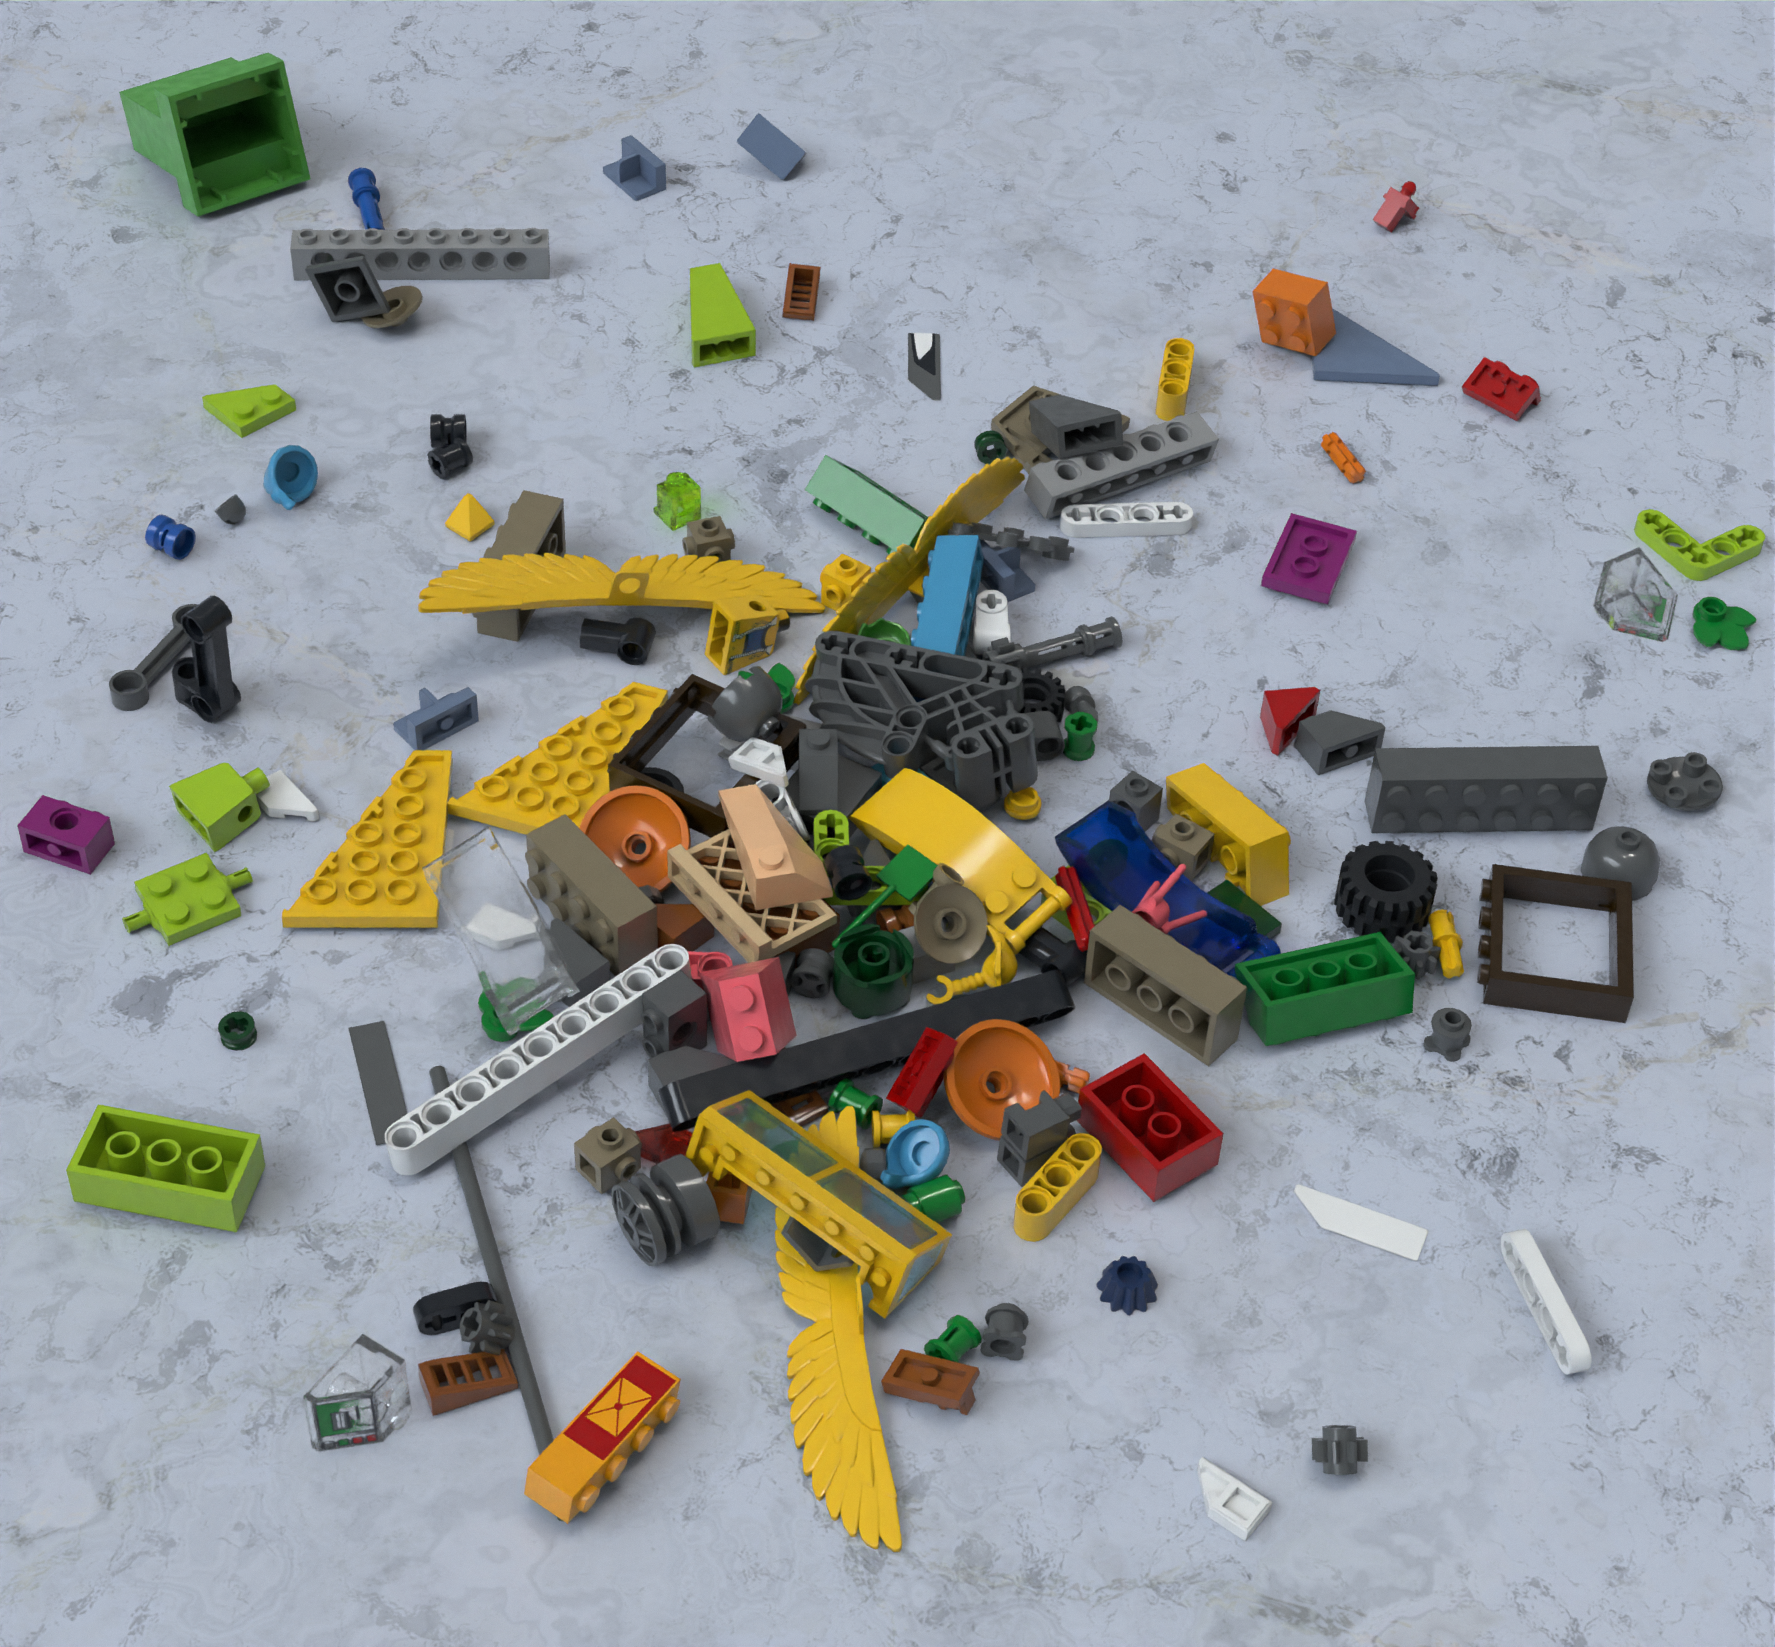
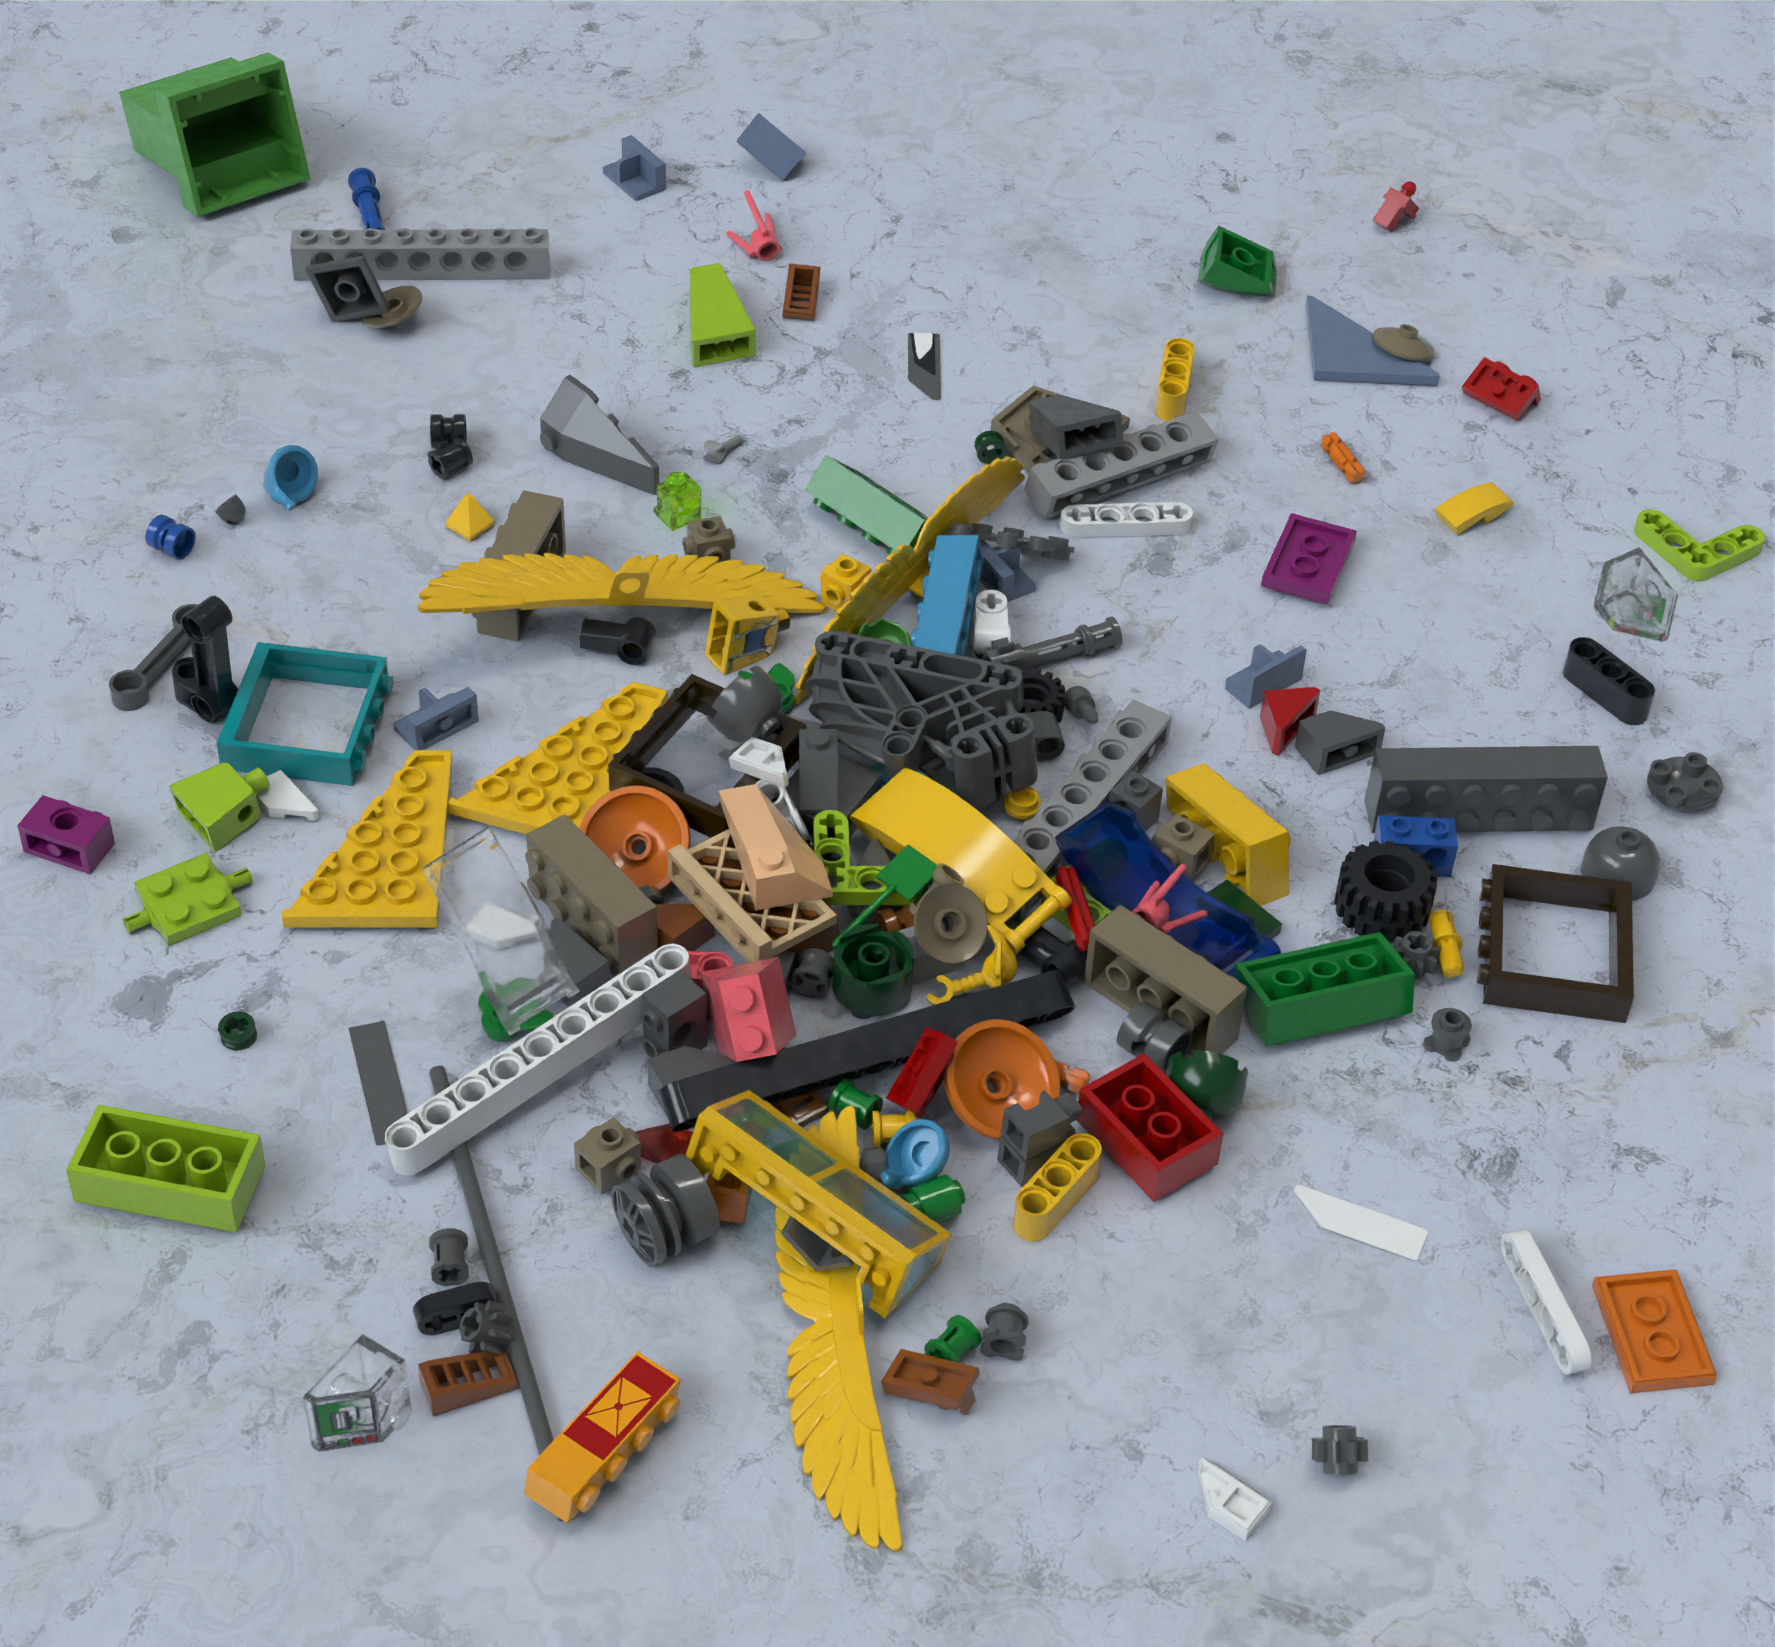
lime wing [202,384,296,438] -> none
black wheel [824,845,872,901] -> none
green bush [1063,712,1098,761] -> none
dark blue piece [1096,1256,1158,1316] -> none
orange brick [1252,268,1336,356] -> none
green plate [1692,597,1757,650] -> none
none -> teal window [216,642,393,786]
none -> dark grey bush [429,1228,469,1286]
none -> wedge [540,375,660,495]
none -> light grey hand [703,435,743,464]
none -> coral plant [726,190,782,261]
none -> light grey brick [1011,699,1172,923]
none -> dark grey wheel [1117,1001,1193,1074]
none -> dark green cylinder [1166,1050,1248,1121]
none -> green slope [1197,225,1277,296]
none -> sand blue panel [1225,644,1307,709]
none -> dark tan dish [1372,324,1435,362]
none -> blue brick [1373,815,1458,877]
none -> yellow slope [1435,482,1513,535]
none -> black beam [1563,637,1655,725]
none -> orange tile [1592,1269,1717,1393]

